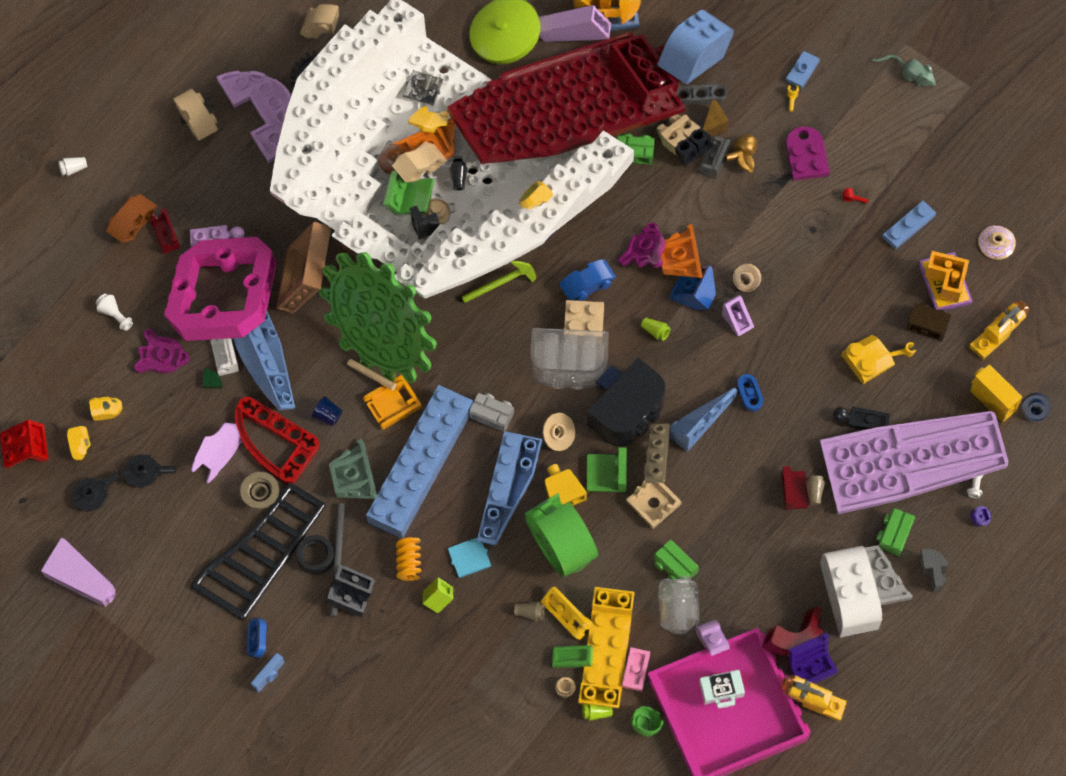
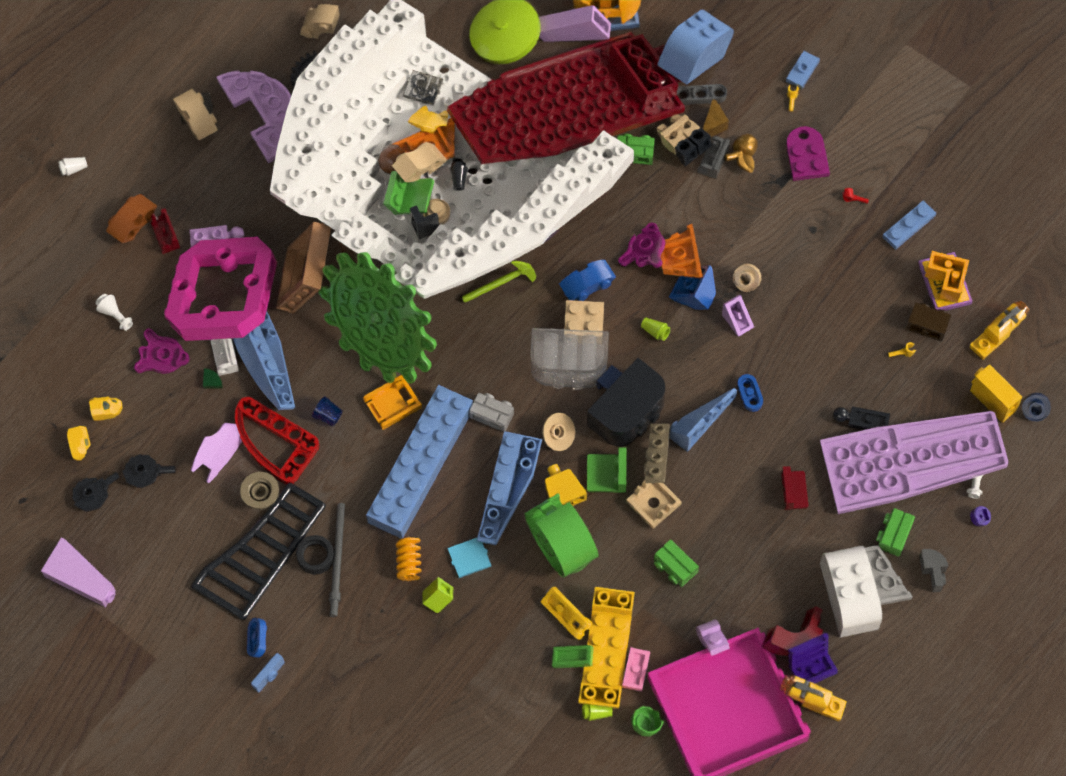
red bracket [0,420,49,468] -> none
black slope [325,564,375,617] -> none
sand green wing [329,439,378,499] -> none
tan bar [347,359,396,391] -> none
dark tan cone [514,602,545,621] -> none
yellow rock [519,180,554,210] -> none
tan plate [555,677,575,697] -> none
clear cylinder [658,576,700,634] -> none
light aqua piece [699,670,745,709] -> none
dark tan cone [805,476,825,505] -> none
yellow slope [841,335,895,384] -> none
sand green animal [872,55,936,87] -> none
dish [978,226,1015,260] -> none

